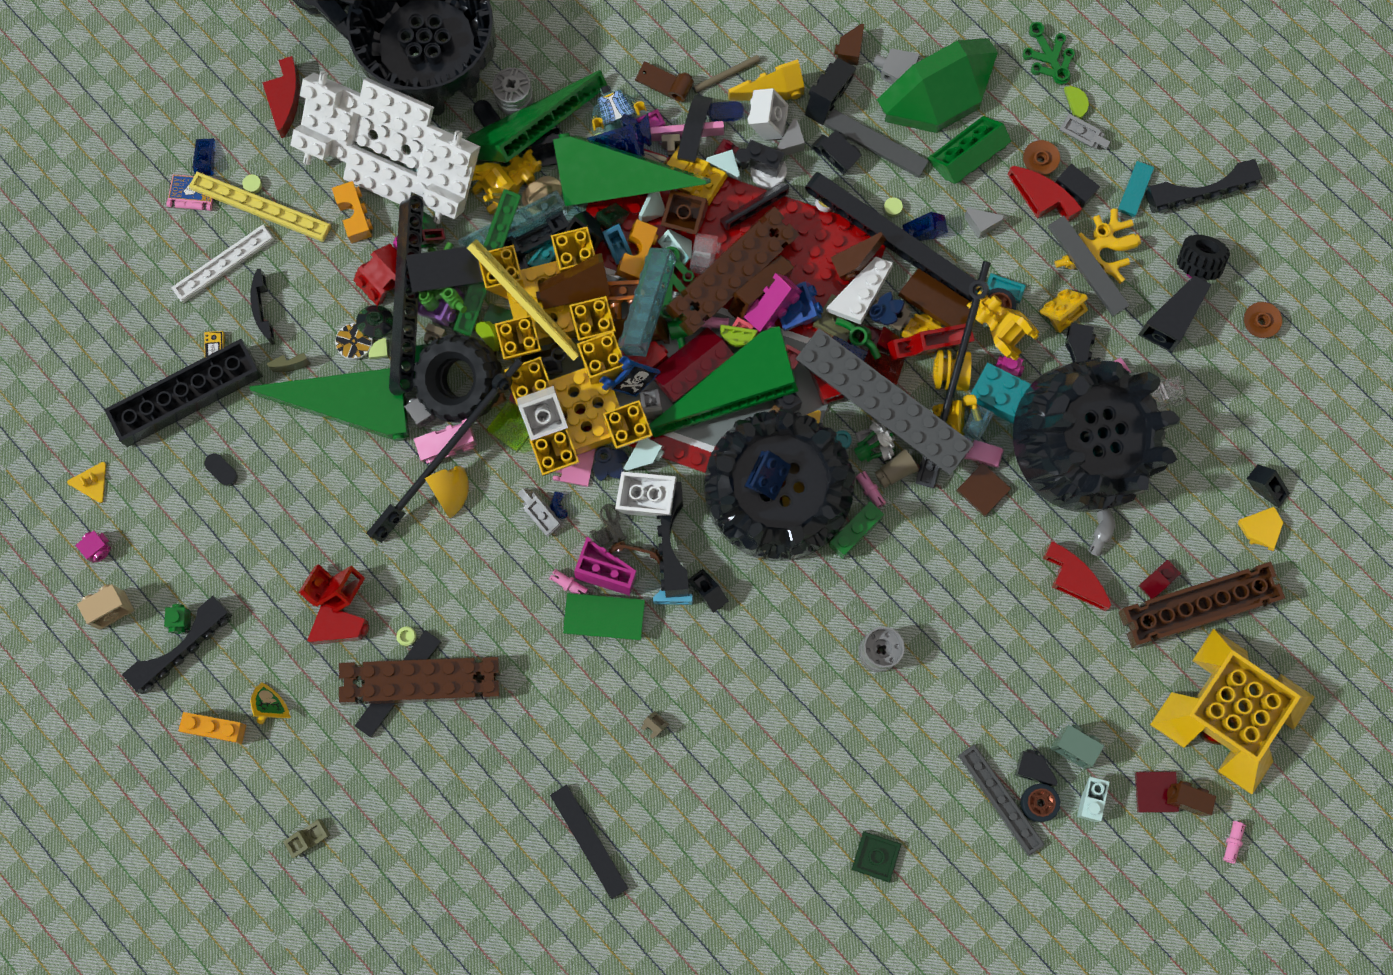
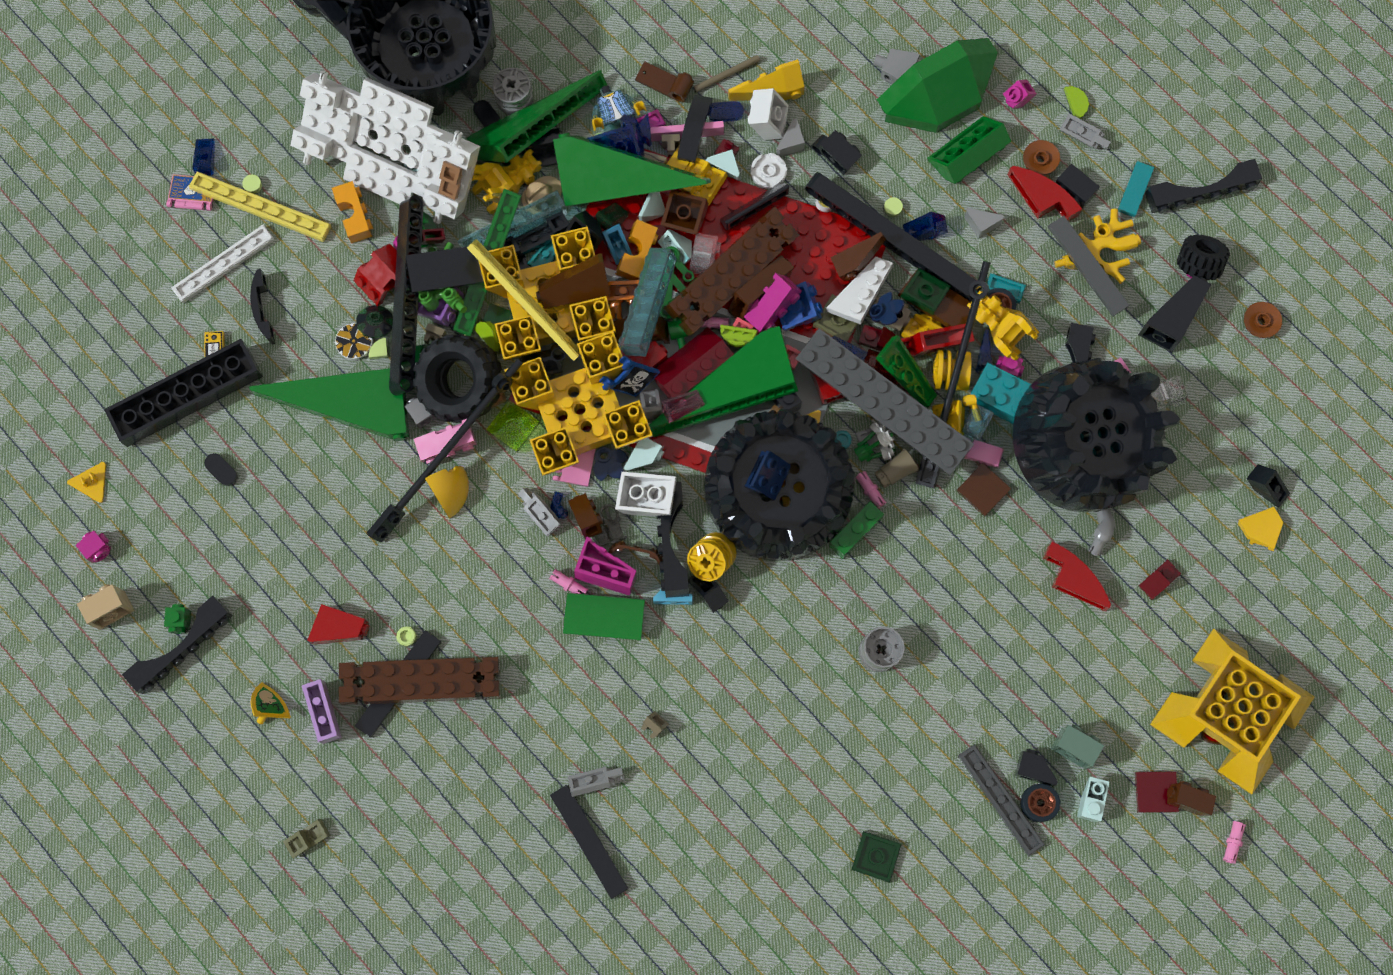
light orange arch [178,712,247,744] -> none
red slope [262,56,300,138] -> none
olive slope [267,352,311,372] -> none
red piece [298,564,365,612] -> none
white brick [517,386,568,441] -> none
black hinge [736,139,785,178] -> none
black wedge [805,58,856,125] -> none
dark grey tile [824,108,929,178] -> none
reddish brown slope [834,24,864,65] -> none
green piece [835,317,882,360] -> none
green plant [1022,22,1075,85] -> none
yellow bracket [1039,289,1088,333] -> none
reddish brown brick [1118,562,1285,649] -> none
none -> lavender brick [302,679,342,744]
none -> medium nougat slope [438,161,462,200]
none -> reddish brown brick [568,493,603,540]
none -> light grey hinge [568,767,625,797]
none -> clear pink slope [662,390,705,423]
none -> yellow wheel [687,532,736,581]
none -> green wing [876,335,937,407]
none -> dark green tile [900,268,951,315]
none -> clear blue slope [975,329,992,371]
none -> dark pink brick [1003,80,1037,109]

